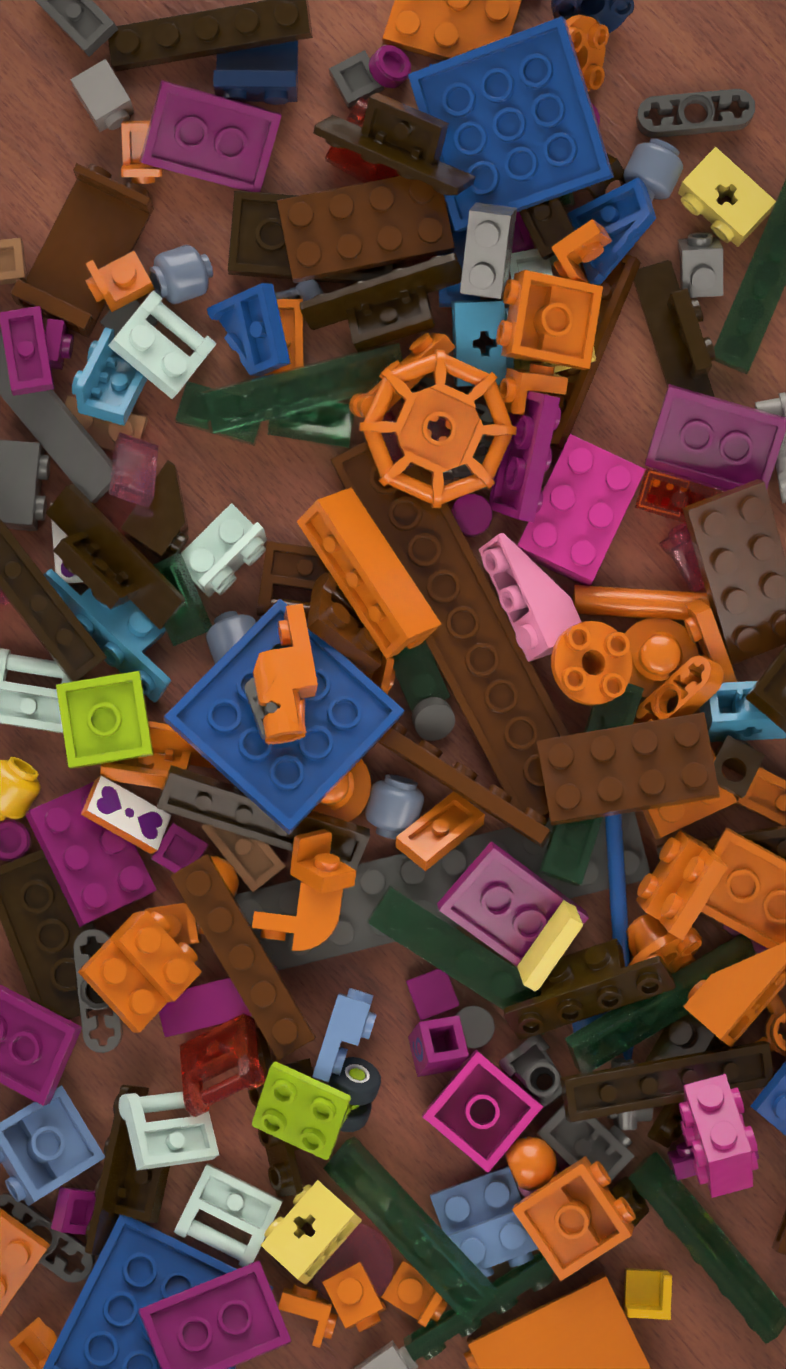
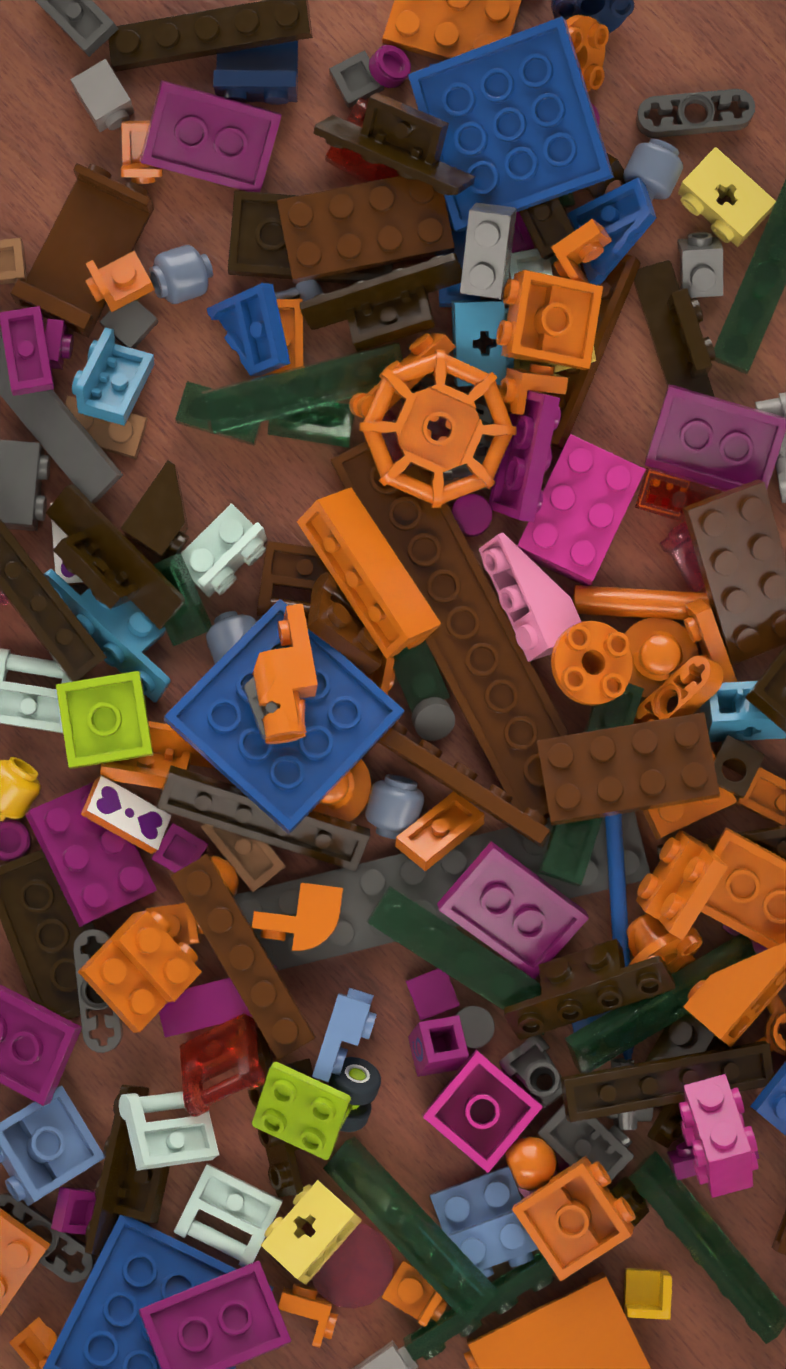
light aqua plate [108,290,217,399] -> none
clear pink tile [109,432,159,508] -> none
orange bracket [290,829,356,894] -> none
orange bracket [322,1262,387,1333] -> none
light yellow tile [517,900,583,992] -> none

